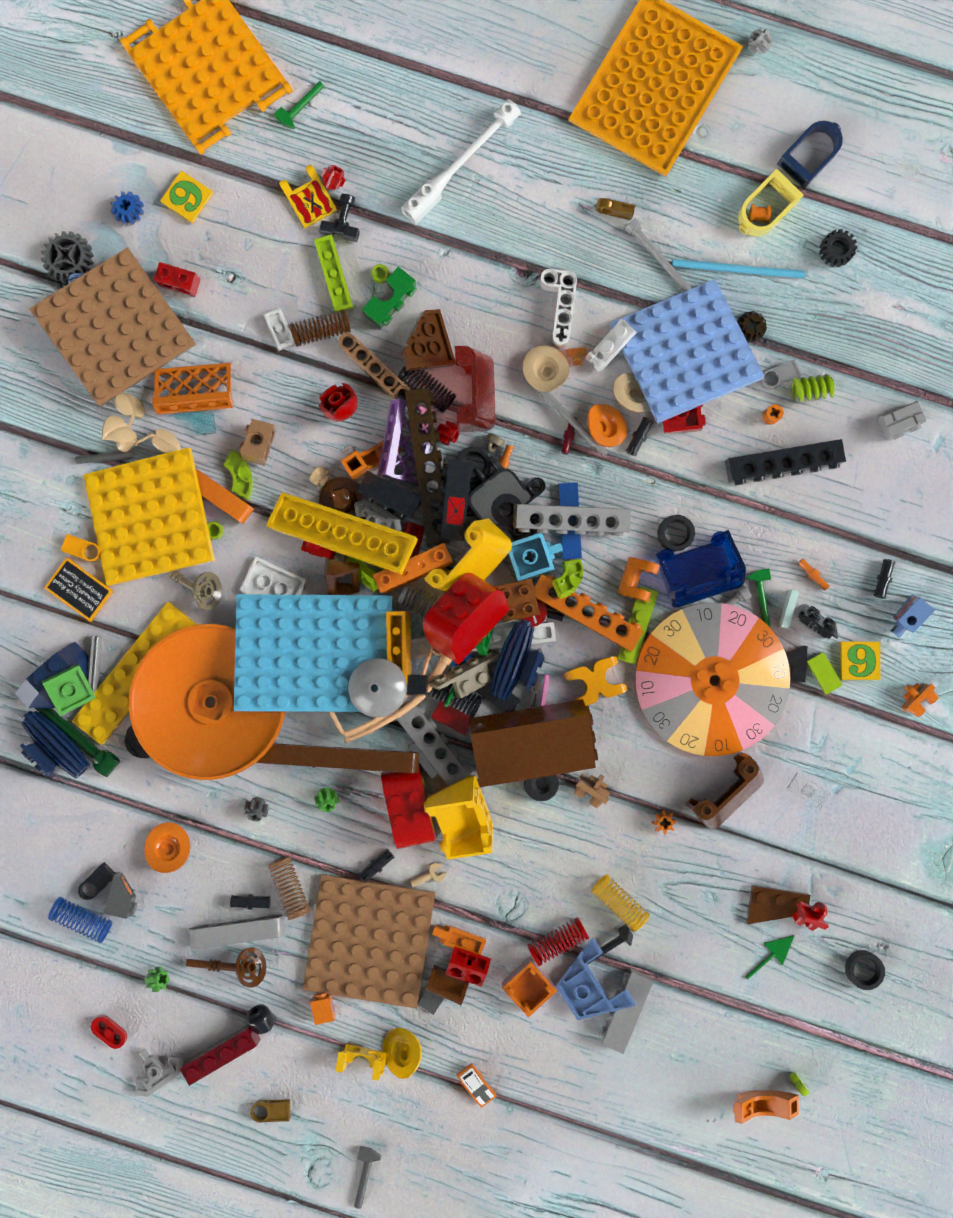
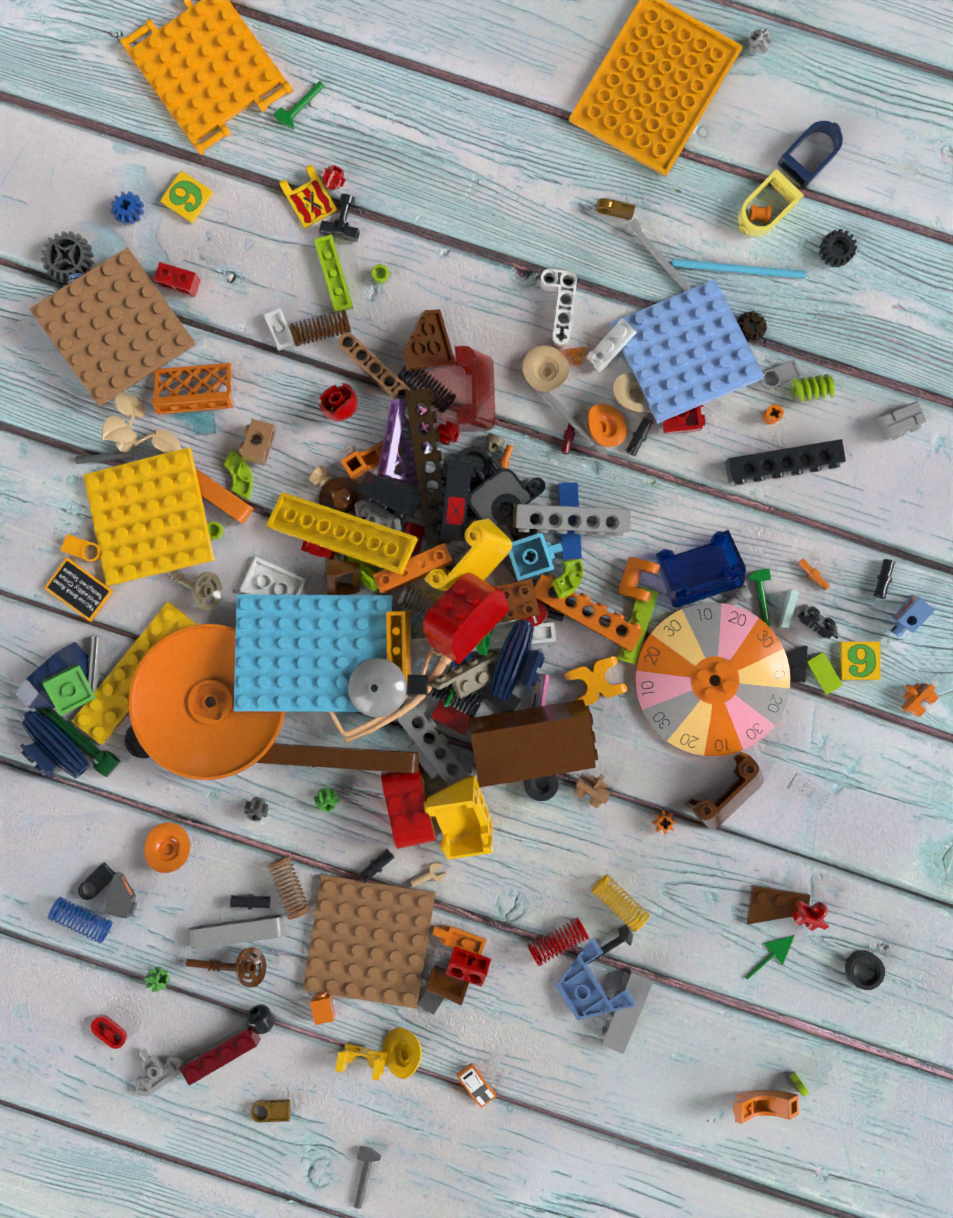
green arch [362,266,417,329] -> none
white bar [401,99,521,225] -> none
orange container [502,957,557,1018] -> none
black tyre [657,514,695,552] -> none

